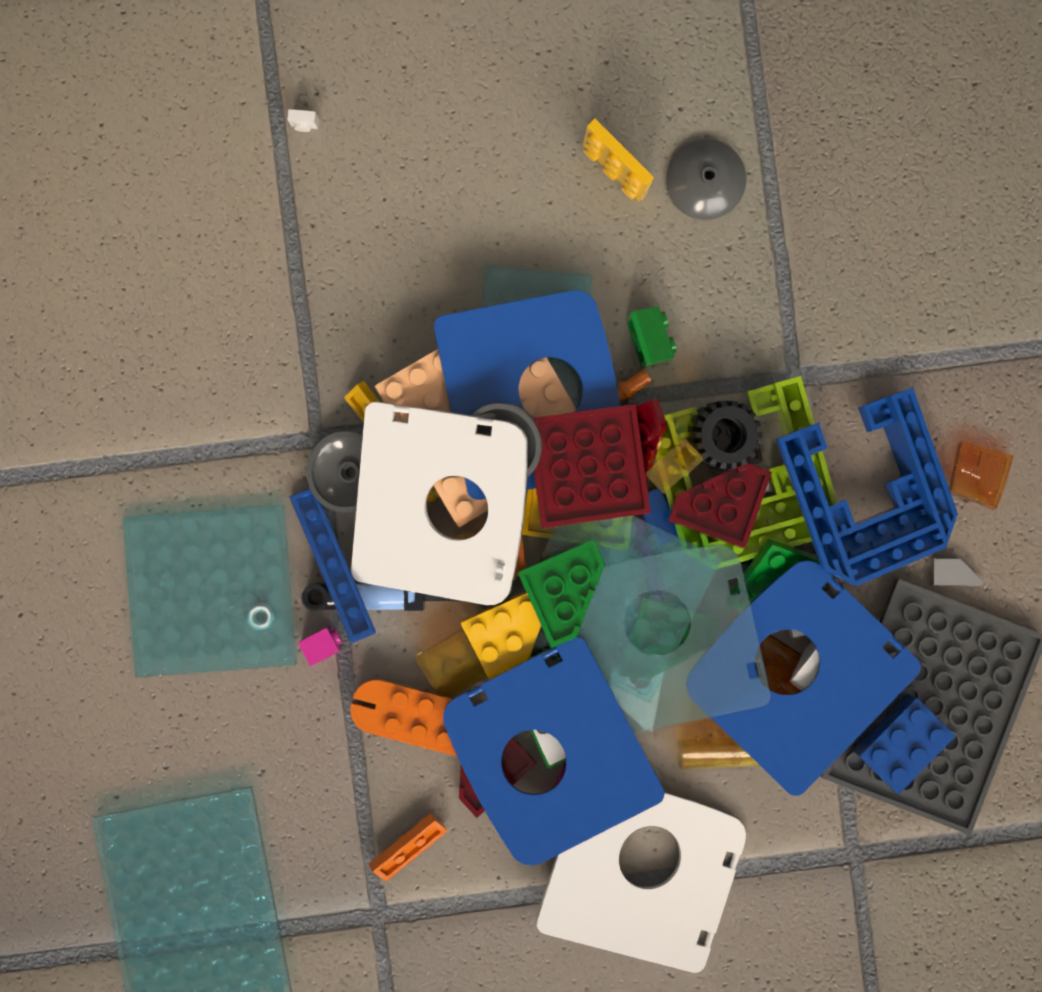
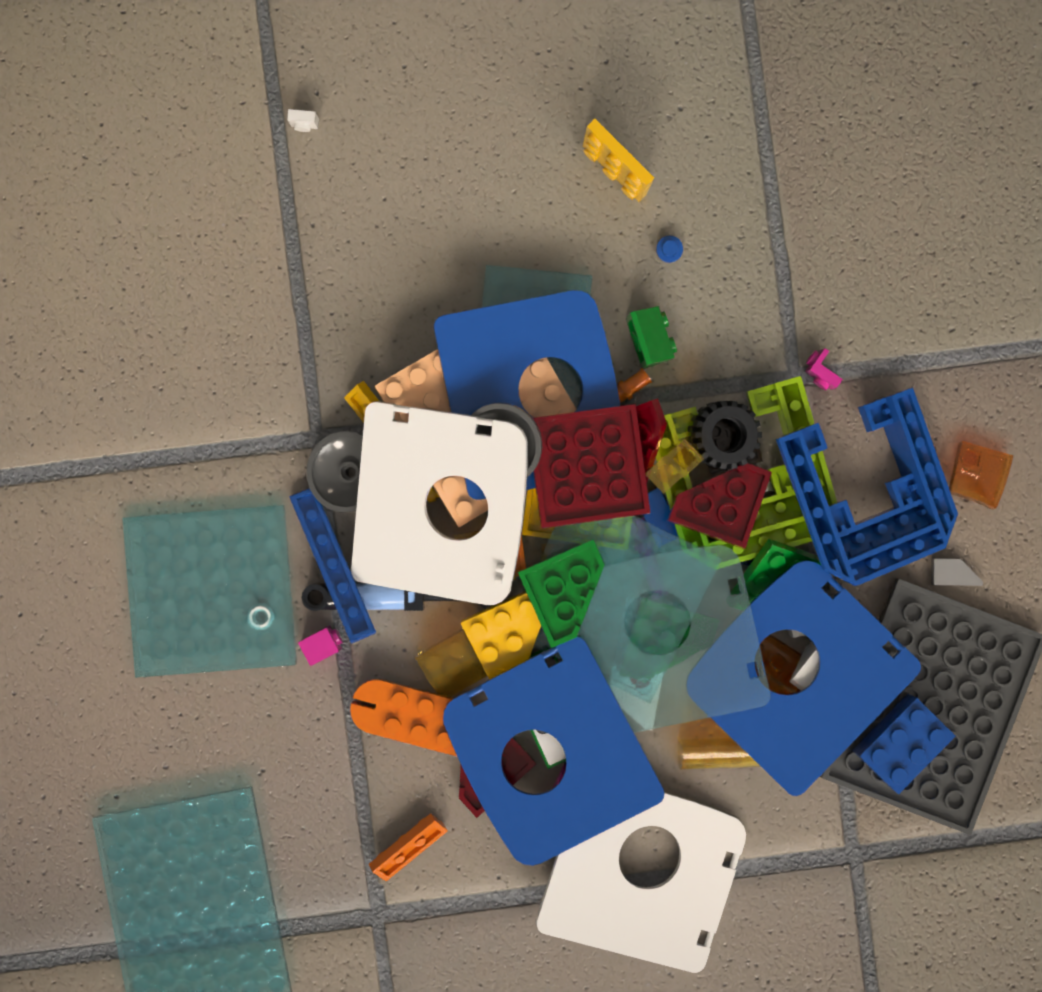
dark grey dish [666,139,746,220] -> none
none -> blue plate [656,236,683,263]
none -> dark pink bracket [805,348,843,390]

